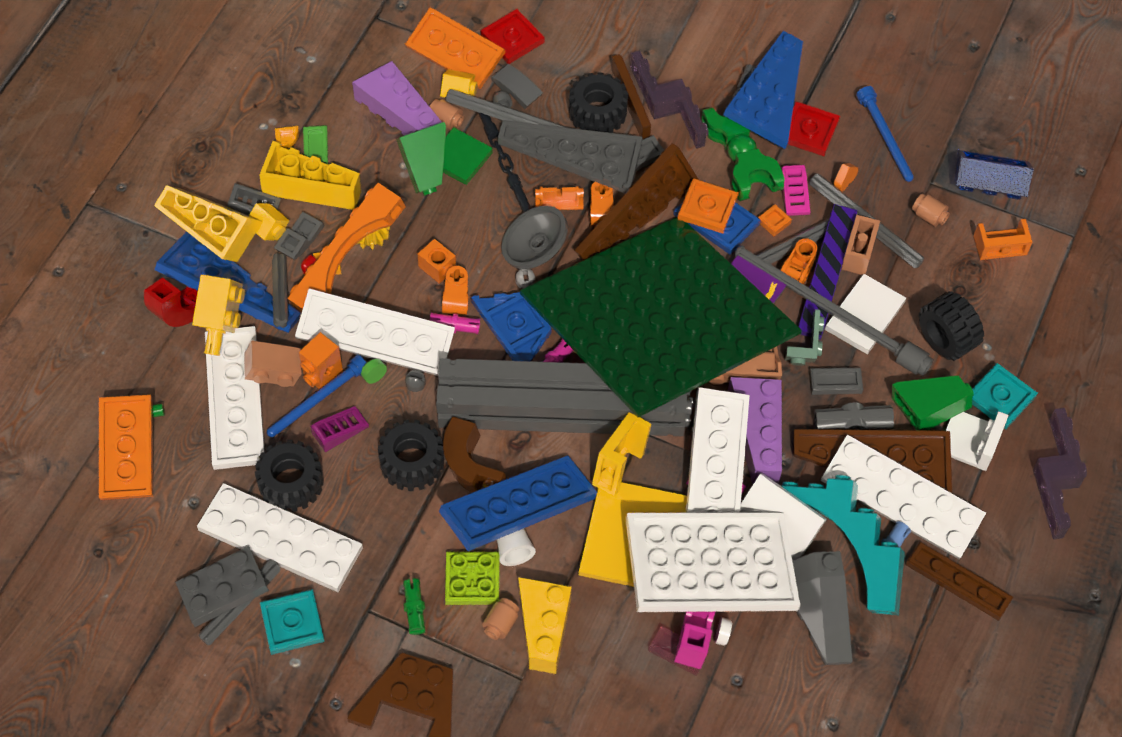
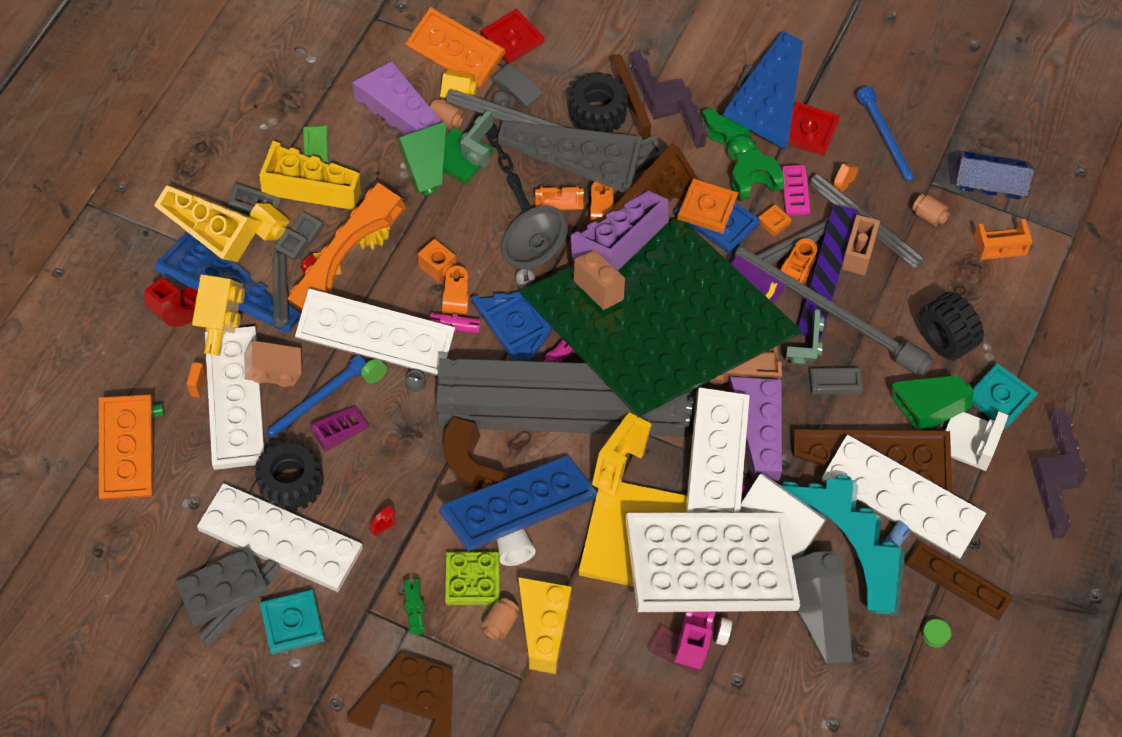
light orange tile [275,126,299,149] -> none
orange brick [299,332,343,389] -> none
black tyre [378,419,444,491] -> none
dark grey piece [814,402,894,430] -> none
white tile [825,274,906,355] -> none
none -> orange tile [186,362,206,398]
none -> red tile [369,505,396,537]
none -> sand green bracket [460,110,493,169]
none -> medium lavender wedge [571,191,668,271]
none -> nougat brick [574,249,625,310]
none -> bright green tile [922,619,951,648]

